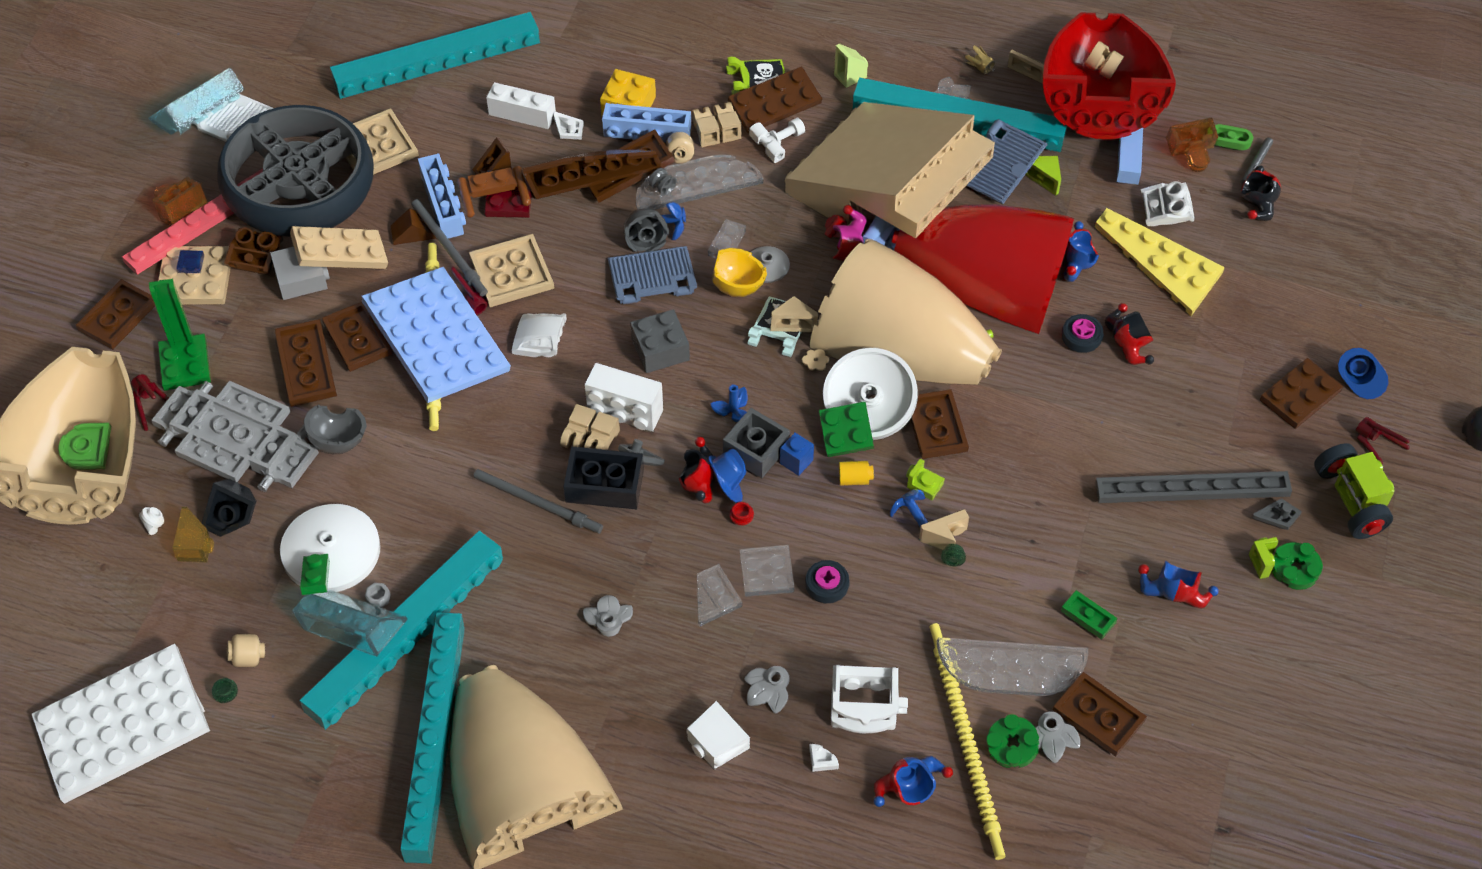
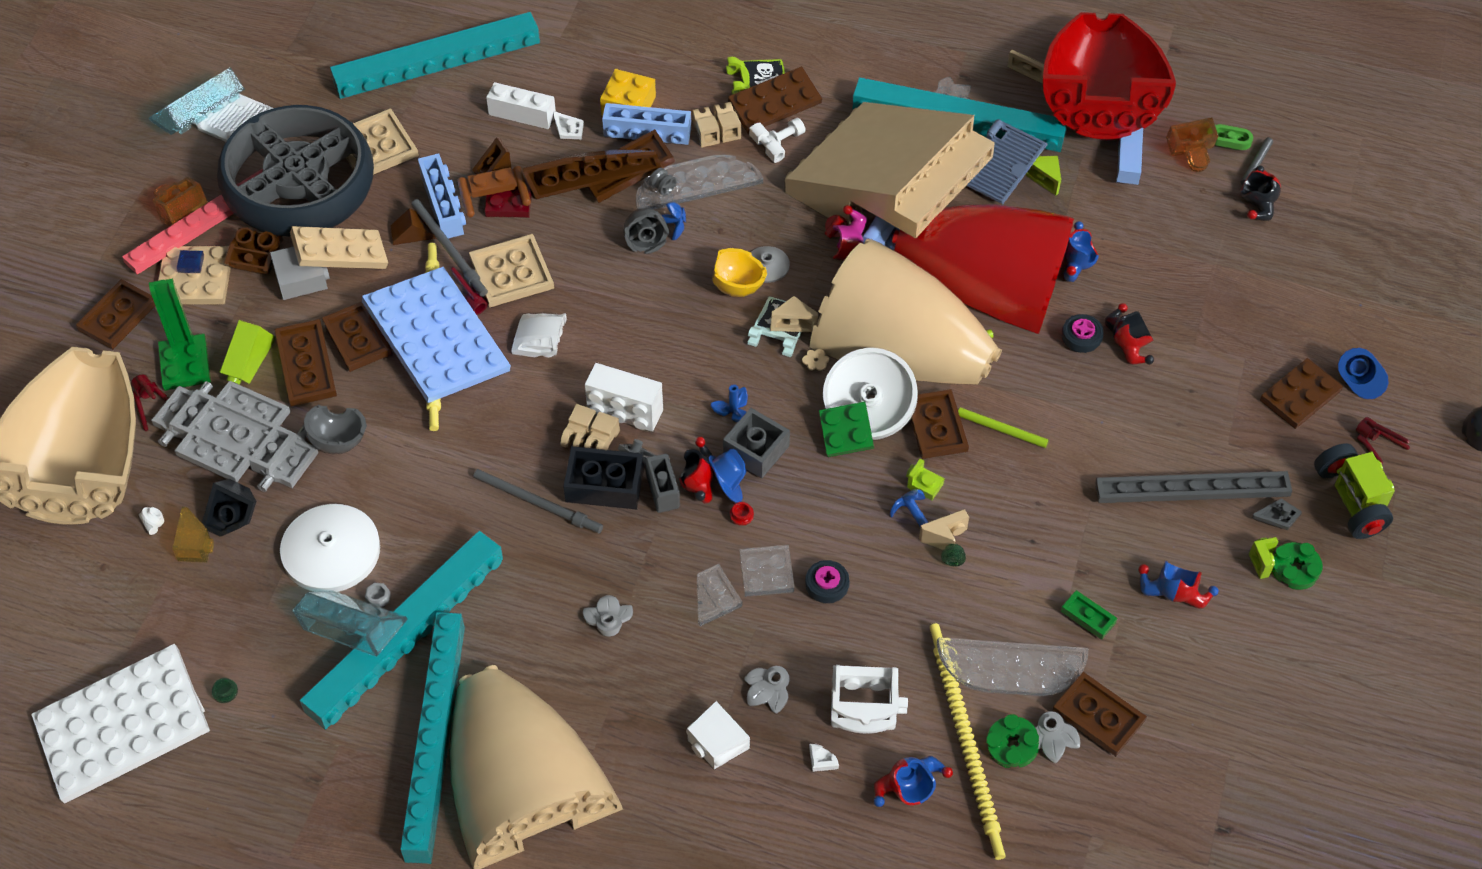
bright green tile [58,423,112,470] -> none
tan head [227,634,265,667] -> none
green plate [300,554,330,595] -> none
sand blue window [608,246,697,304] -> none
dark grey brick [630,309,690,373] -> none
tan head [666,132,694,164] -> none
clear plate [708,219,746,259] -> none
blue brick [780,433,814,476] -> none
yellowish green slope [834,44,868,88] -> none
yellow brick [839,461,874,486] -> none
pearl gold piece [965,45,995,74] -> none
tan wheel [1084,41,1124,80] -> none
light yellow wing [1095,208,1224,316] -> none
white slope [1141,181,1194,226] -> none
none -> lime slope [220,320,276,385]
none -> dark grey brick [645,454,680,513]
none -> lime bar [958,407,1049,448]

